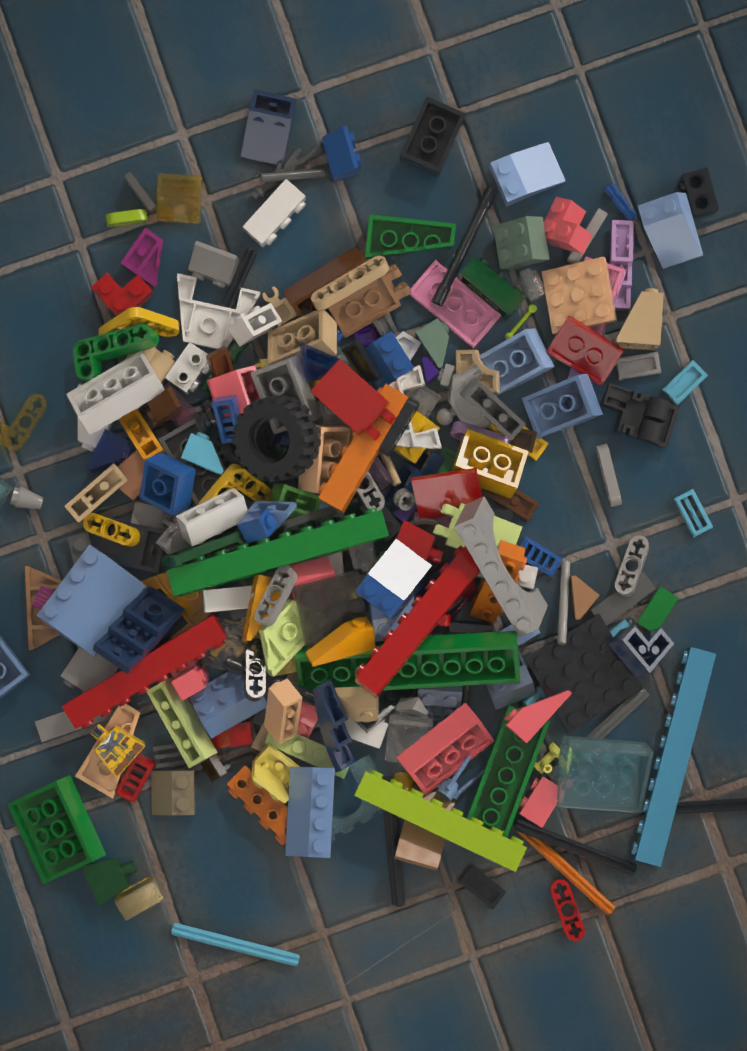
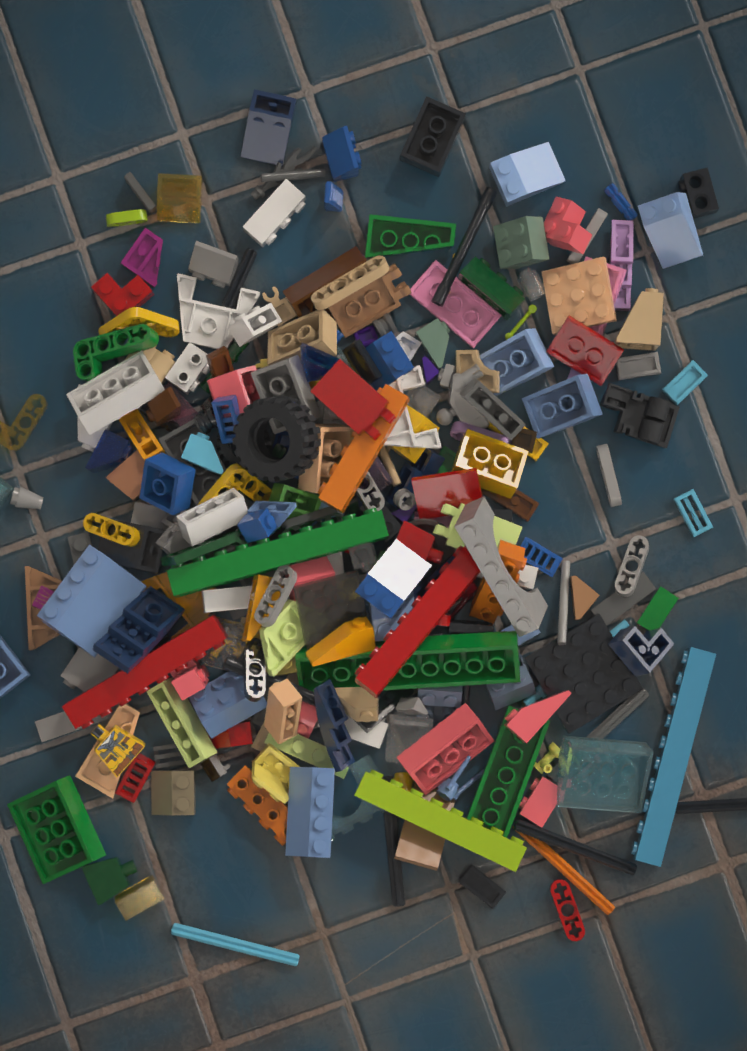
tan slope [64,464,128,523] -> none
black beam [379,397,421,457] -> none
none -> blue slope [324,181,343,212]

